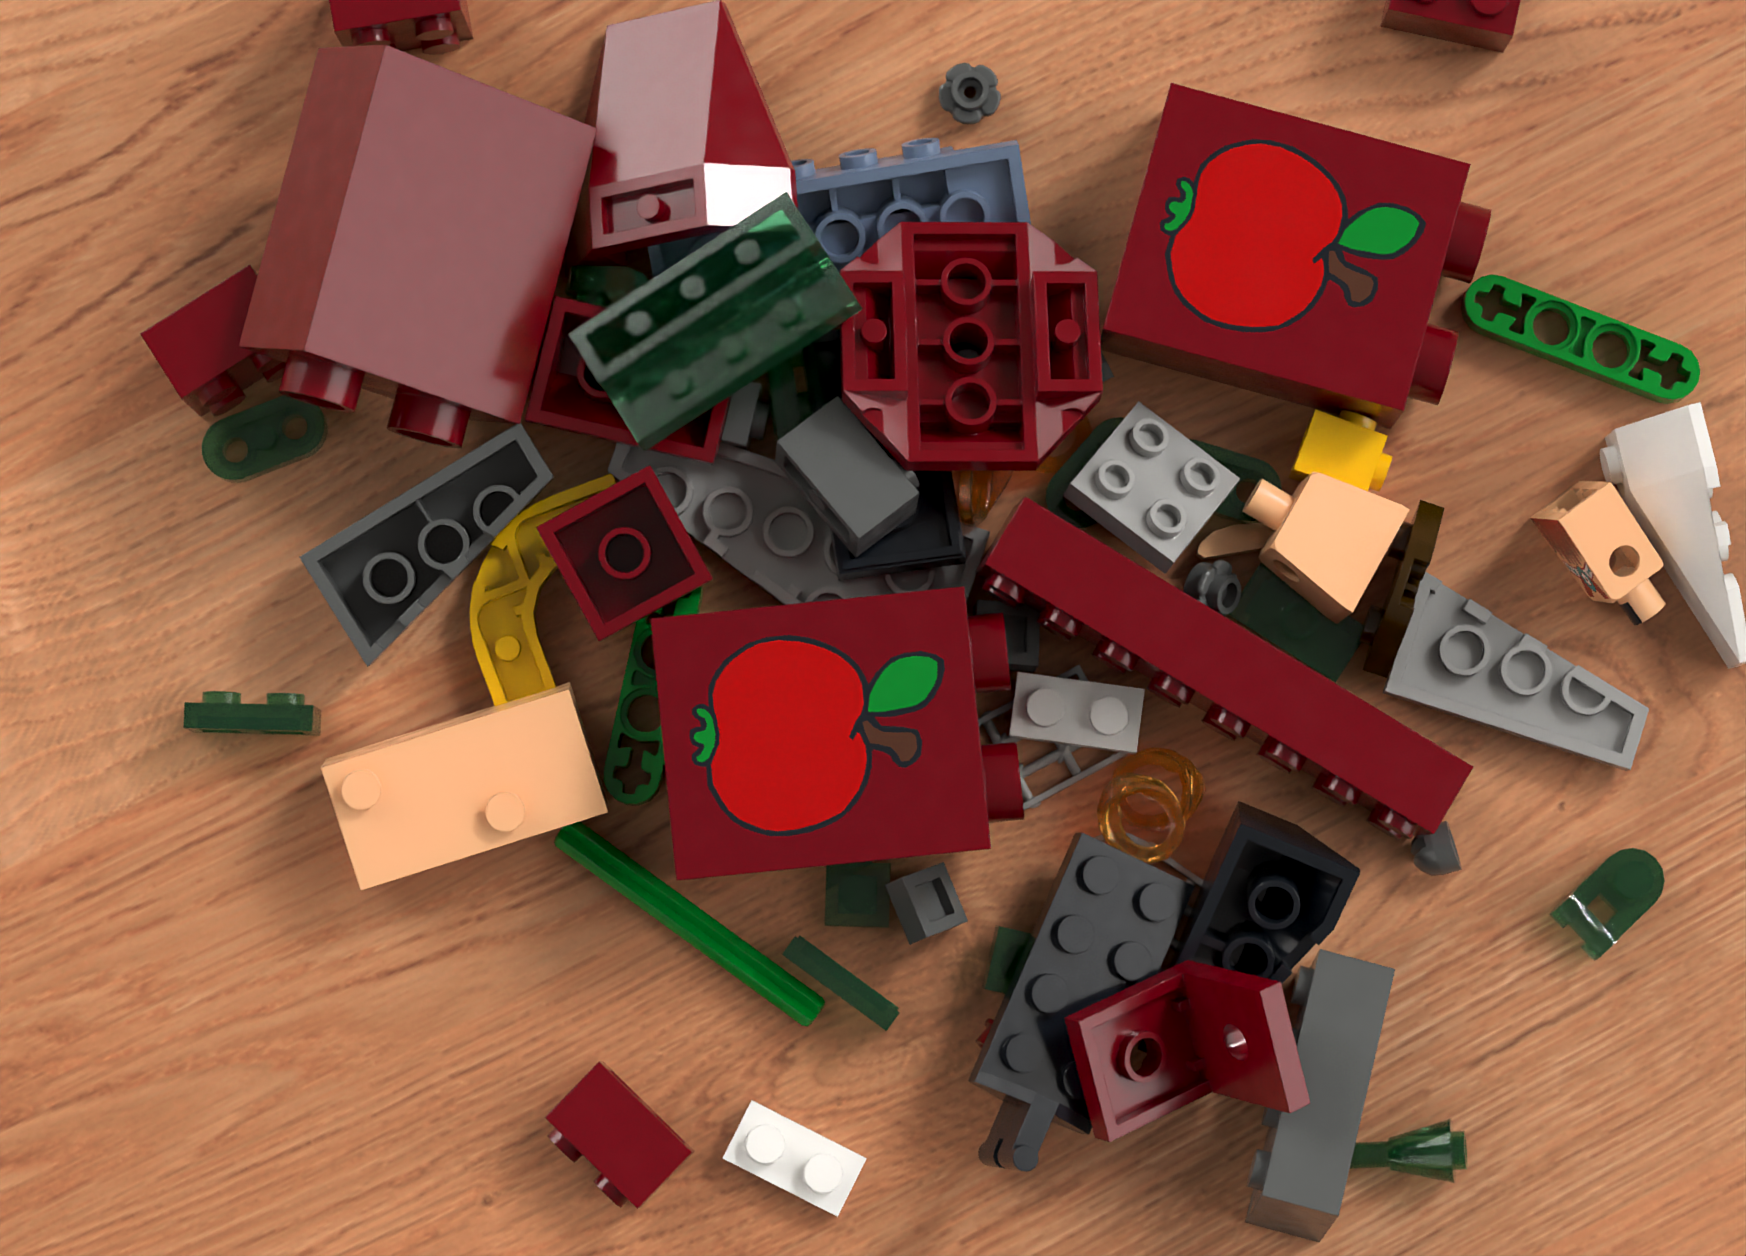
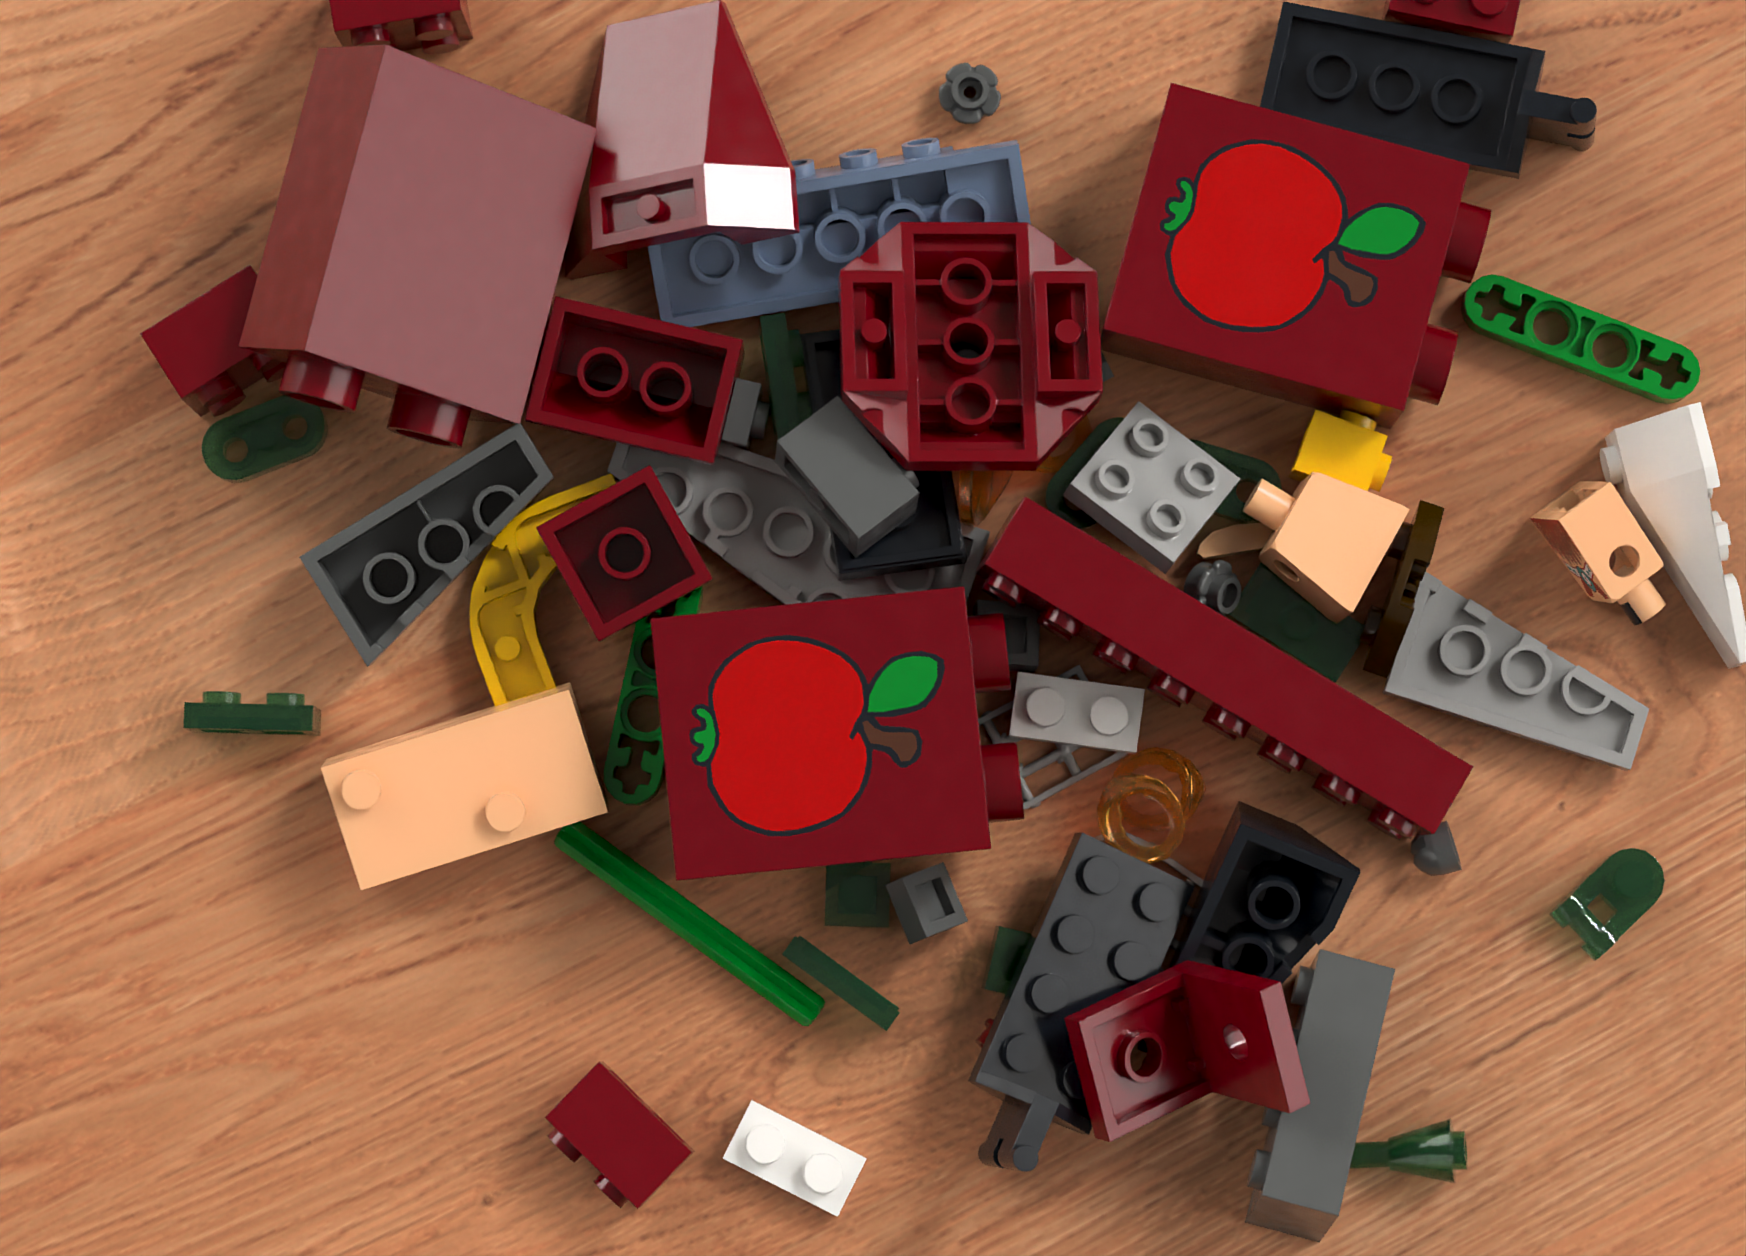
clear green plate [564,265,678,321] -> none
clear green brick [569,191,862,451] -> none
none -> black hinge [1260,1,1597,179]

